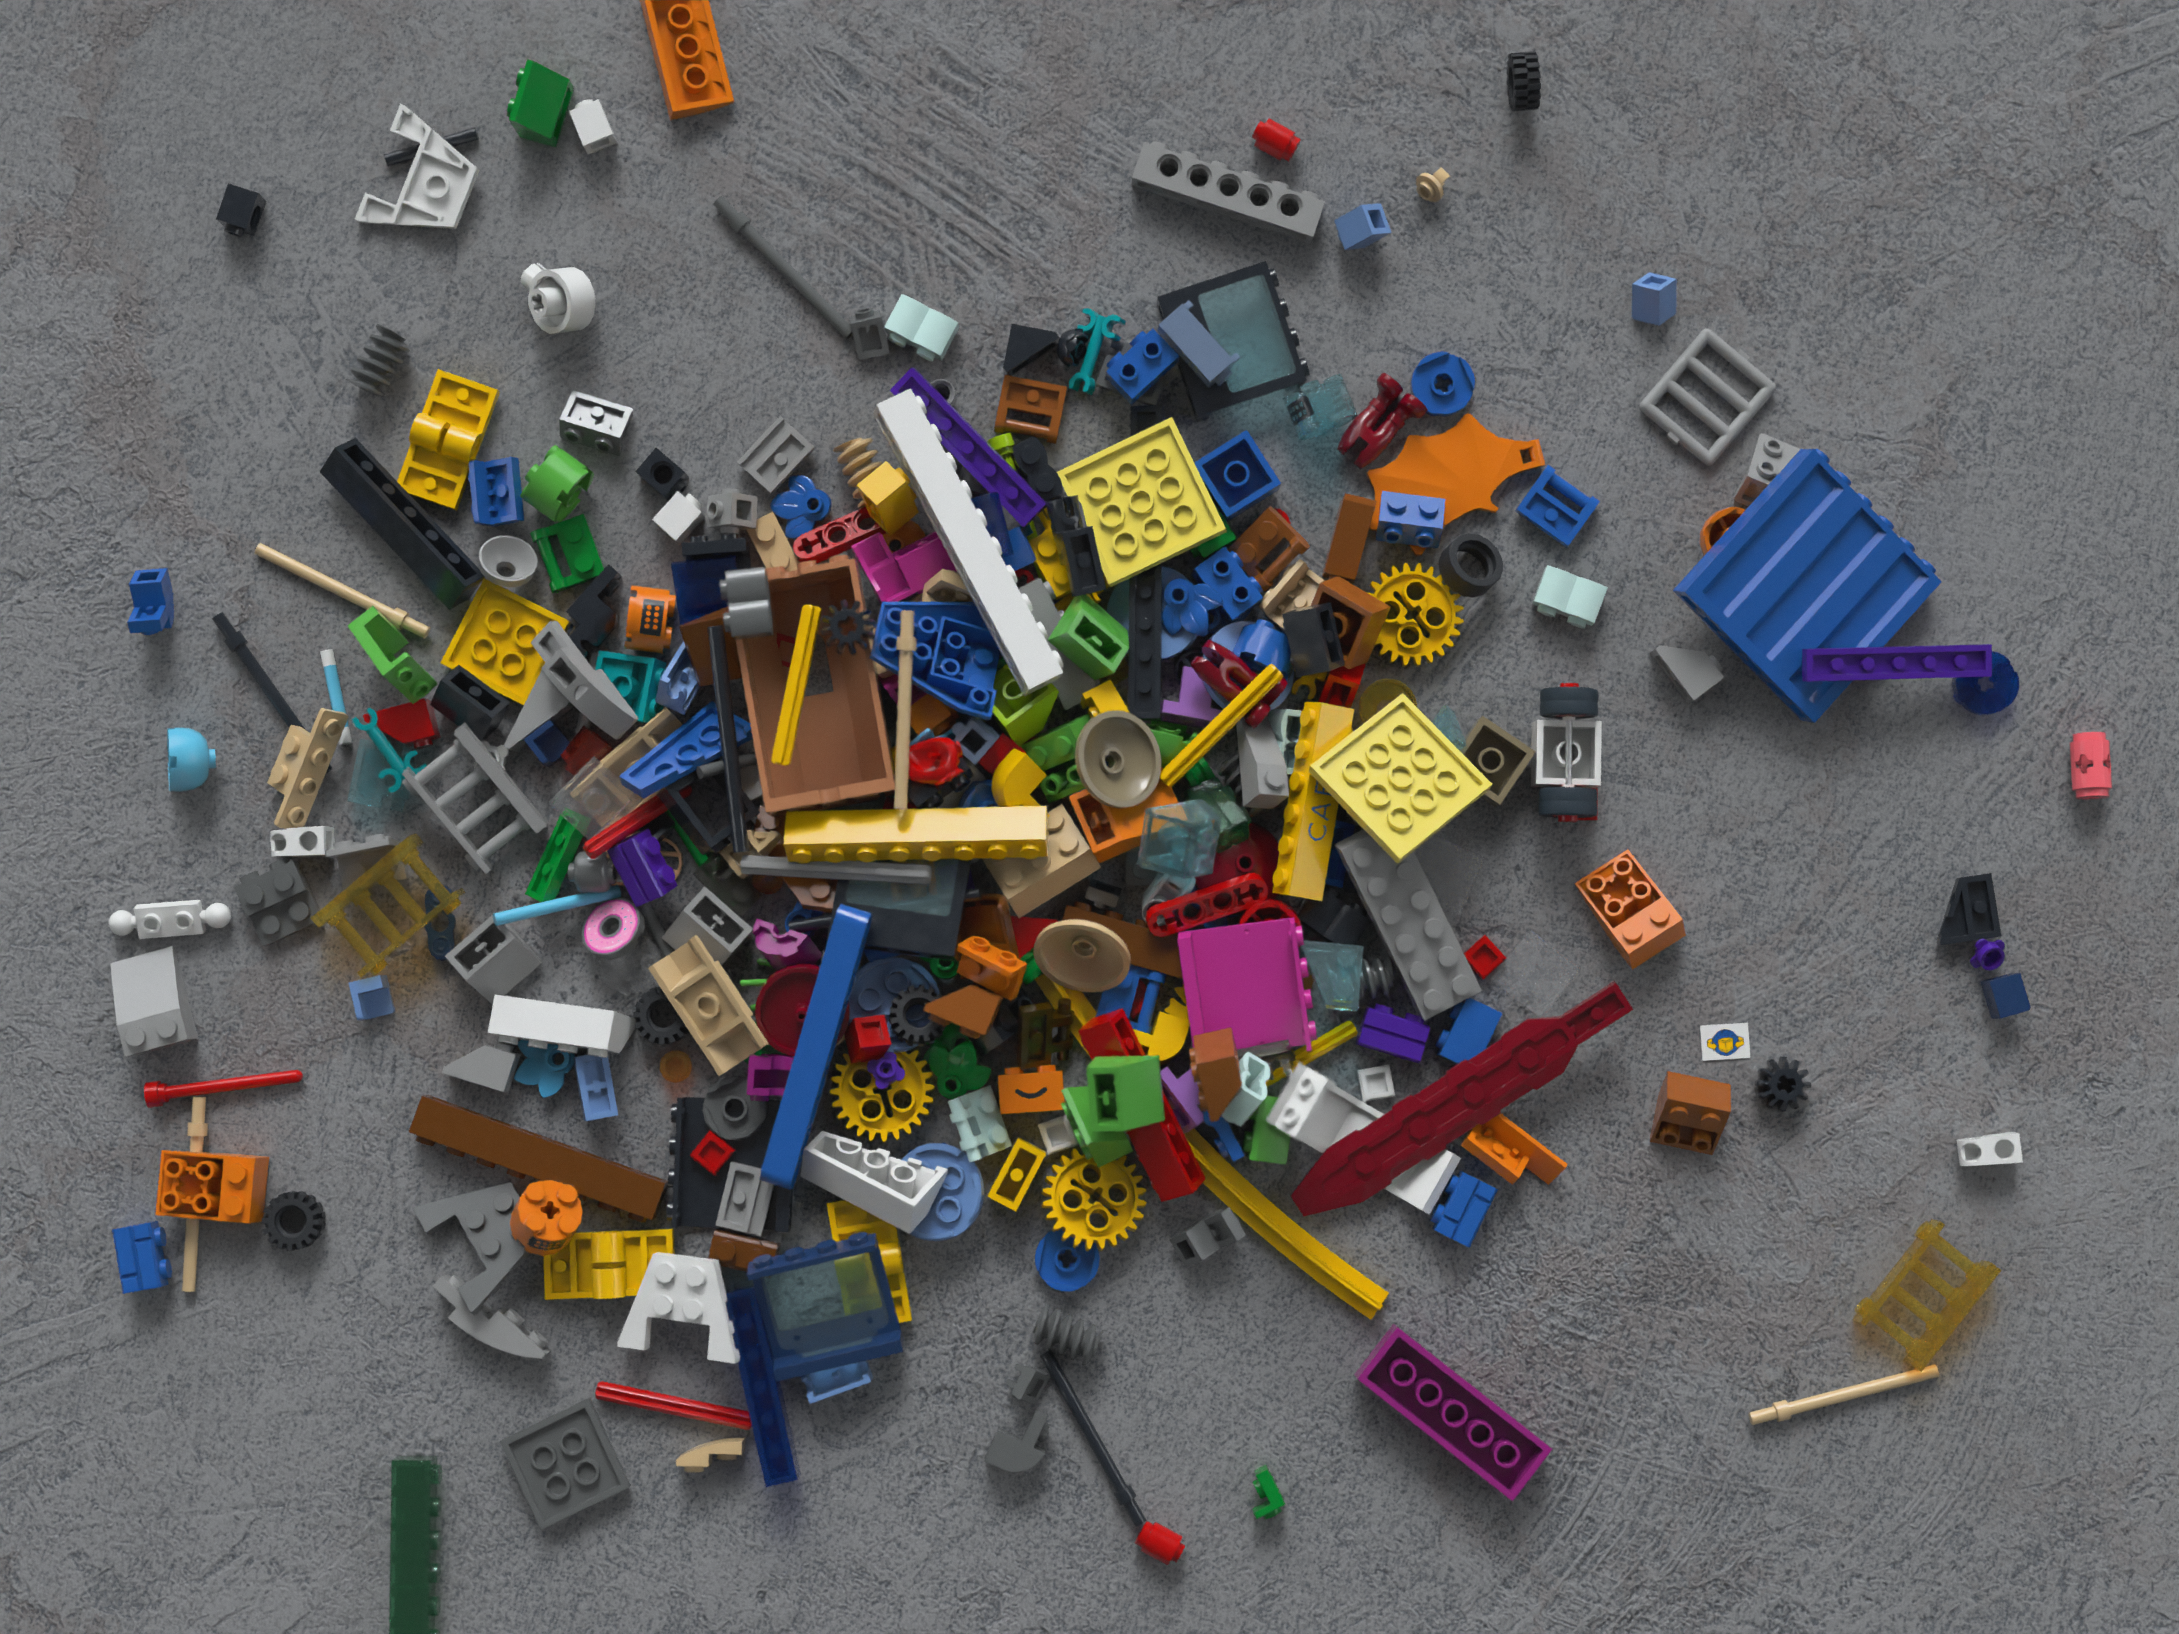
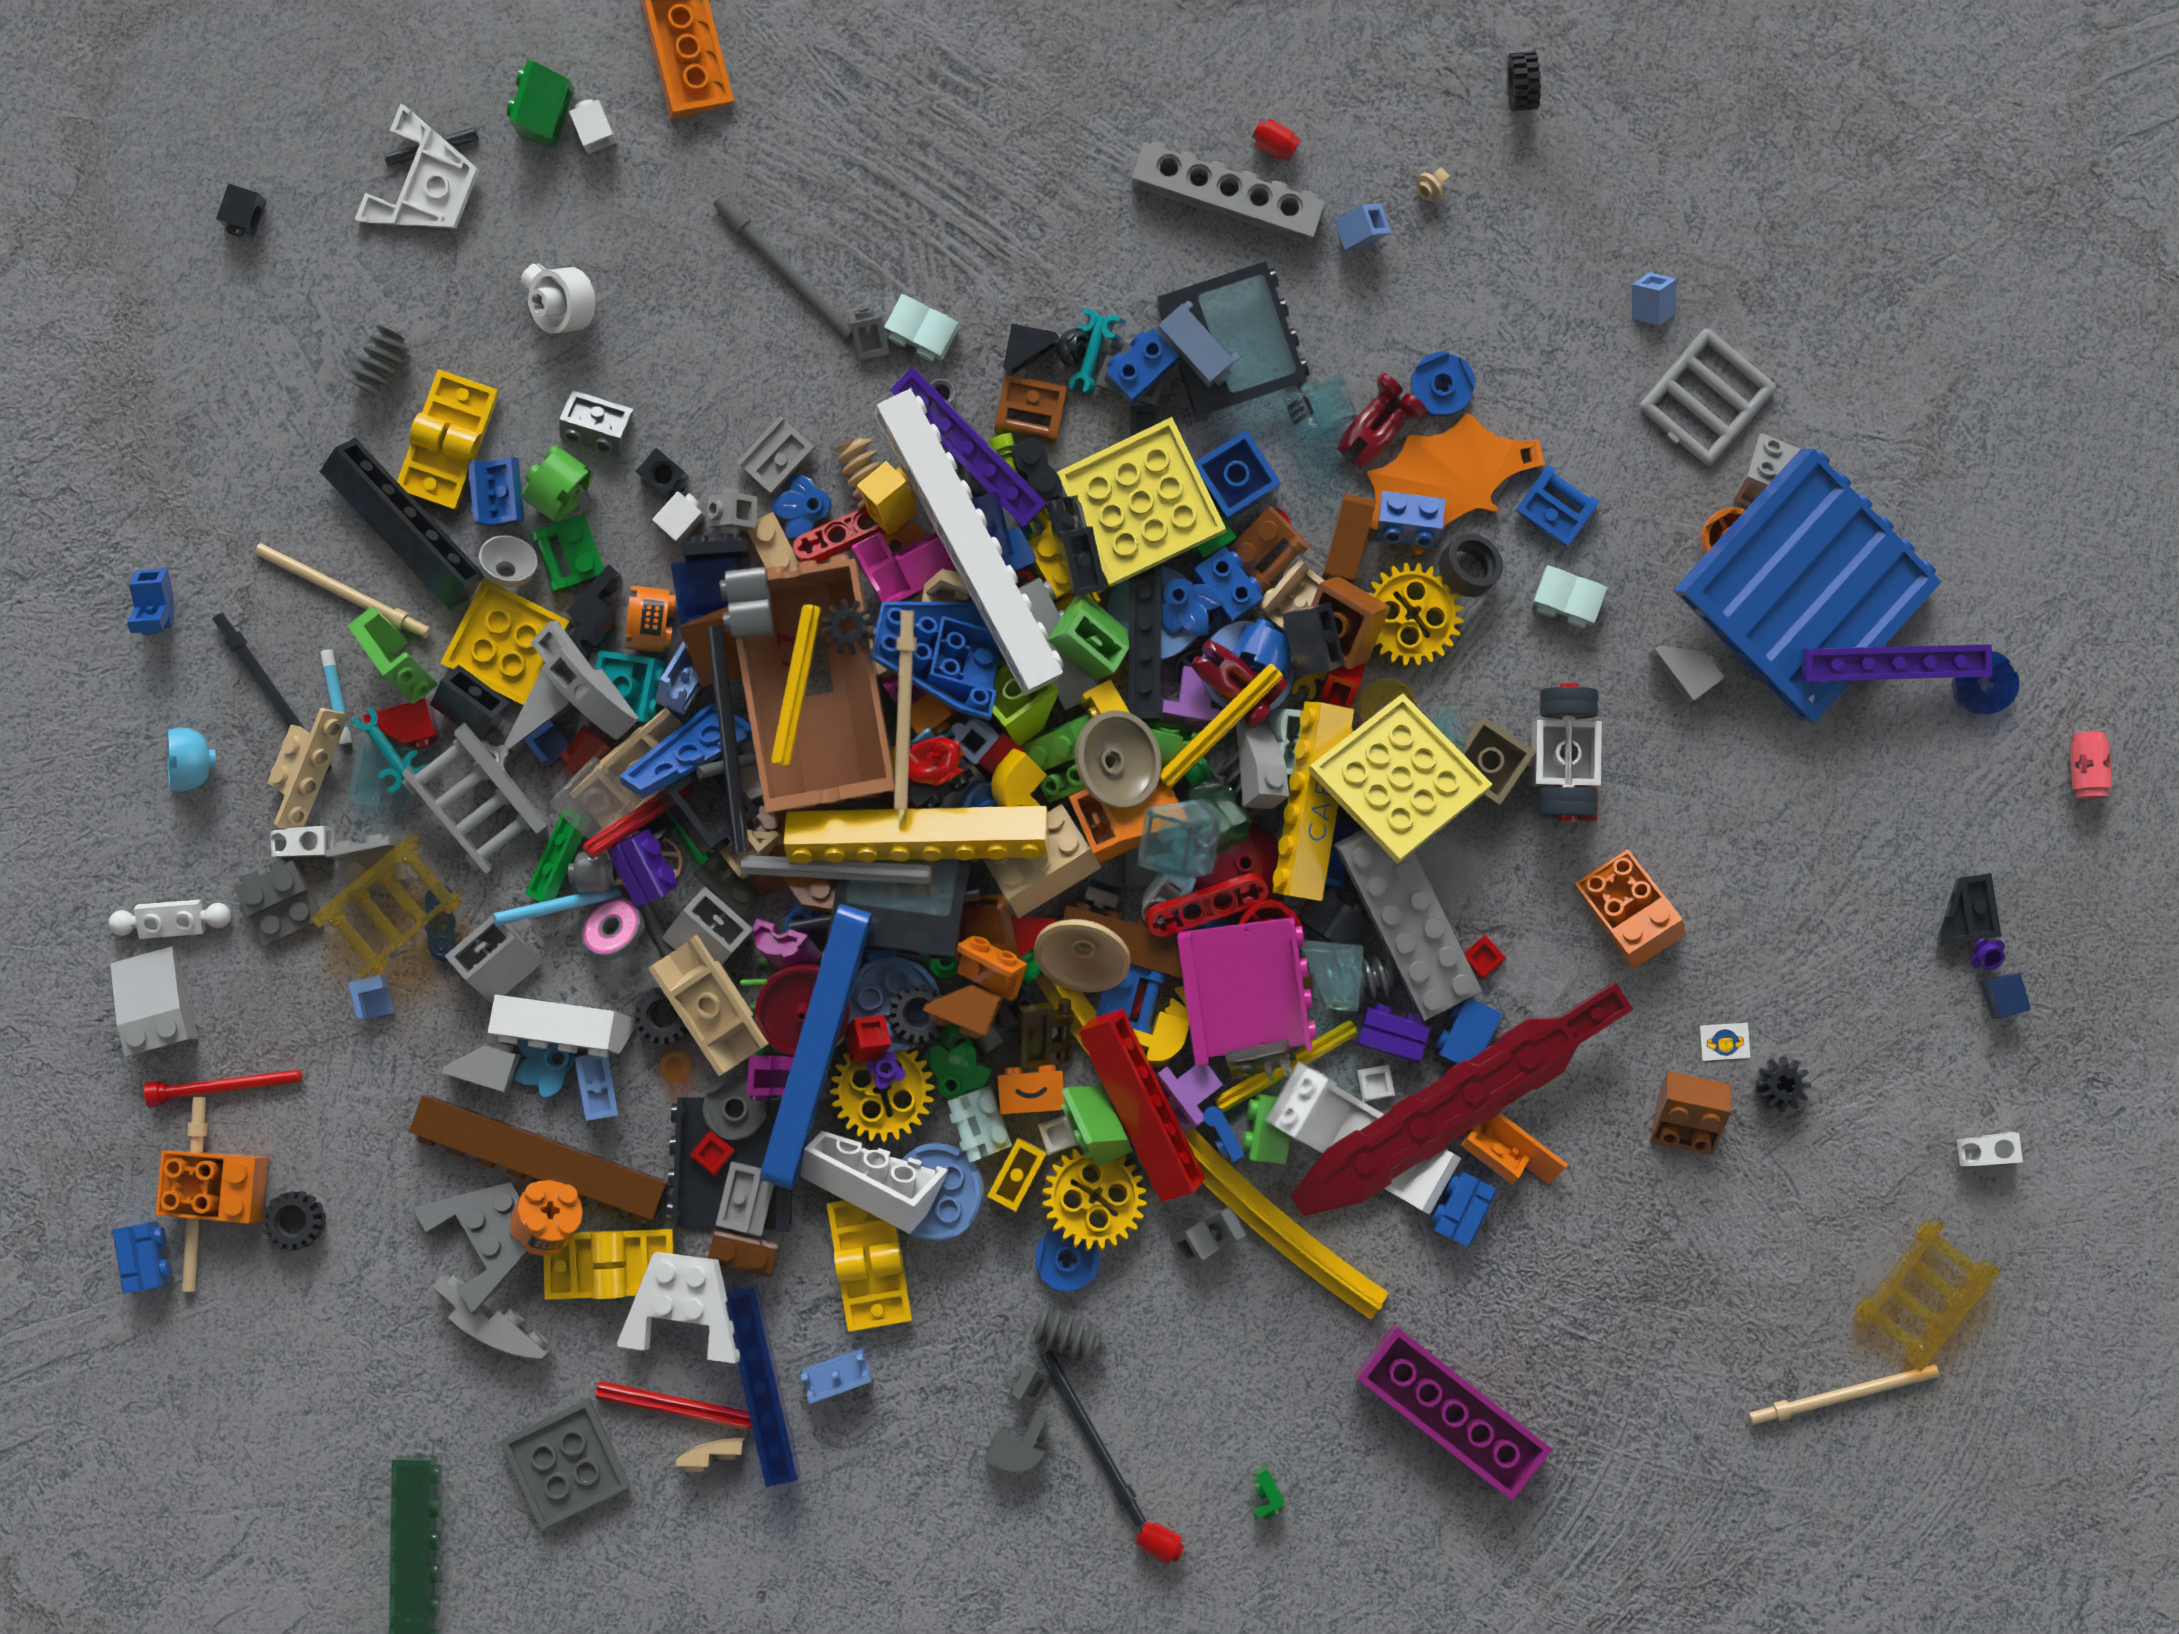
panel [747,1232,904,1382] -> none
bright green slope [1086,1055,1165,1132] -> none
dark orange slope [1189,1027,1242,1122] -> none
light aqua brick [1222,1052,1270,1126] -> none

